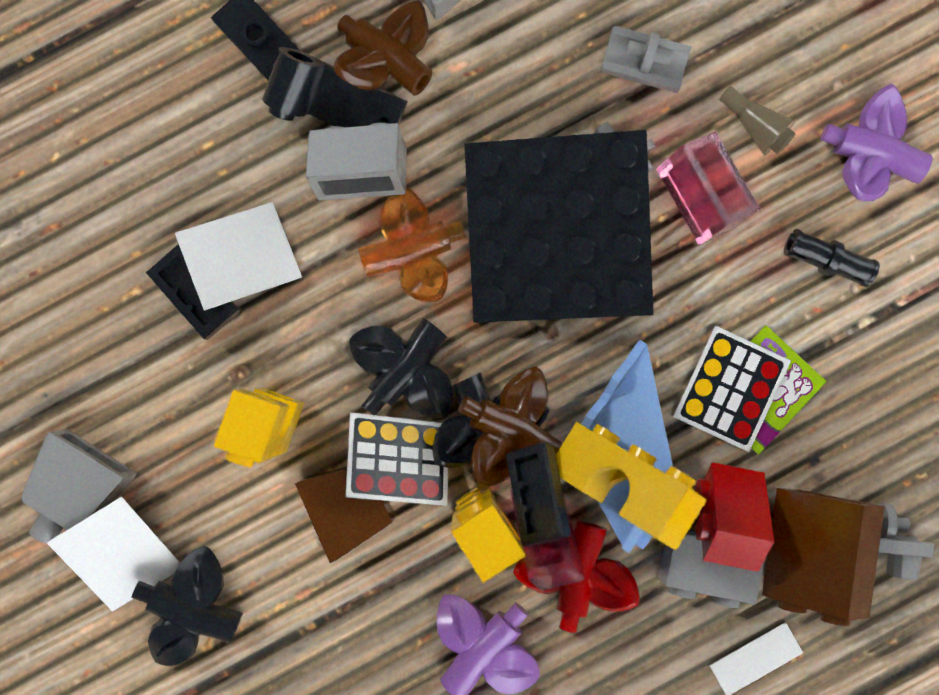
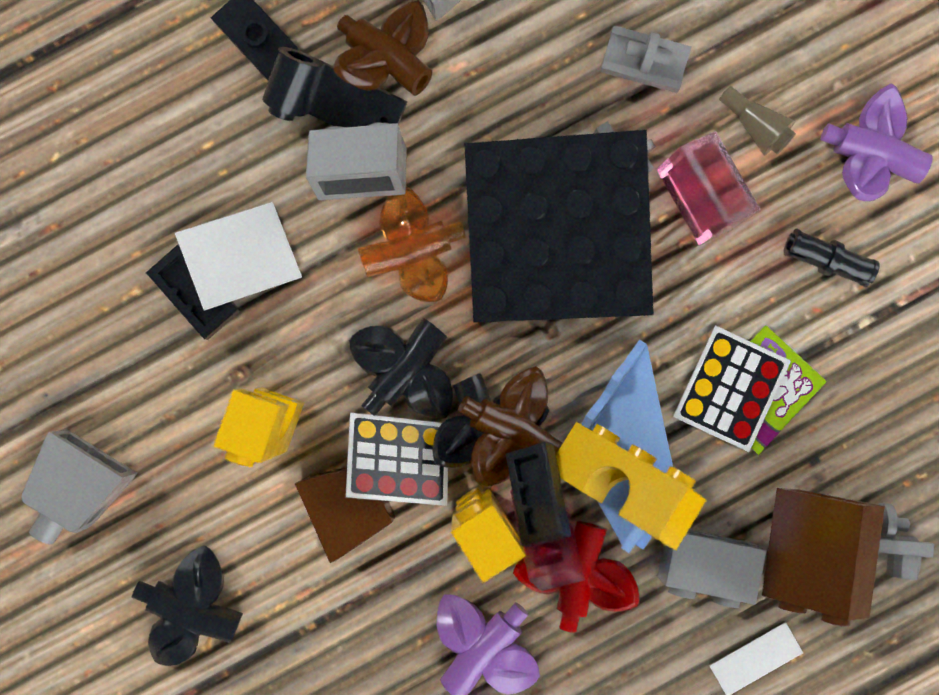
white sticker [47,497,180,612] -> none
red brick [694,462,774,572] -> none

